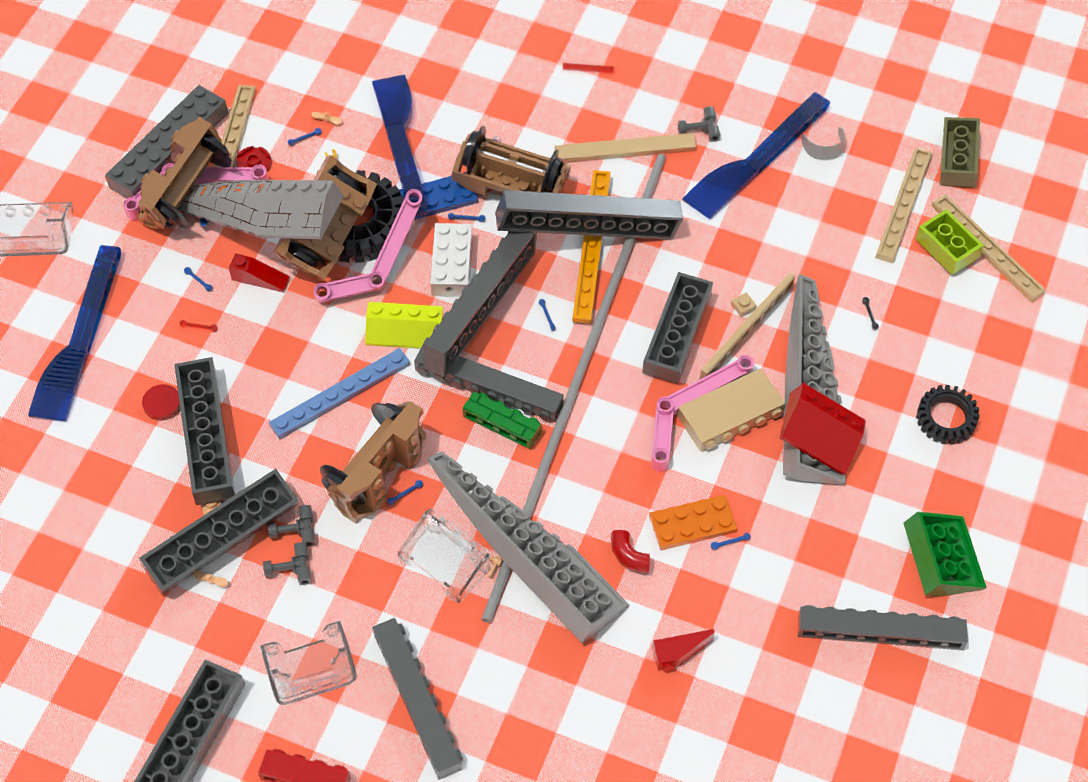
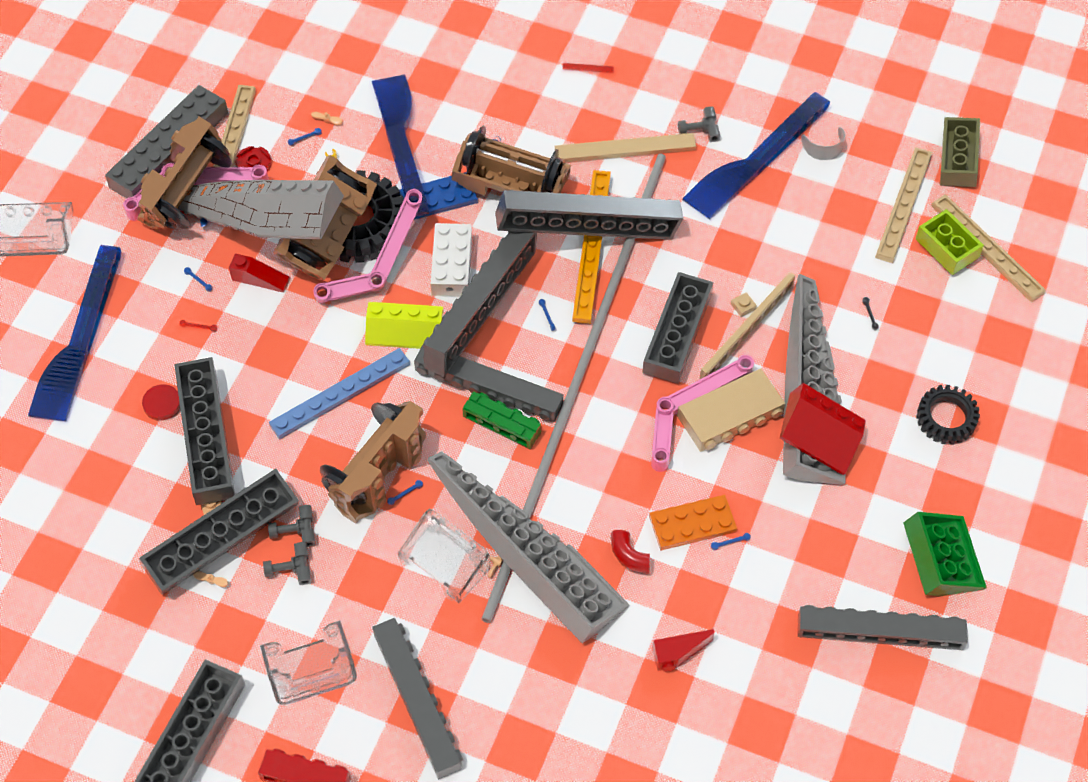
blue hinge [448,213,485,223] -> none

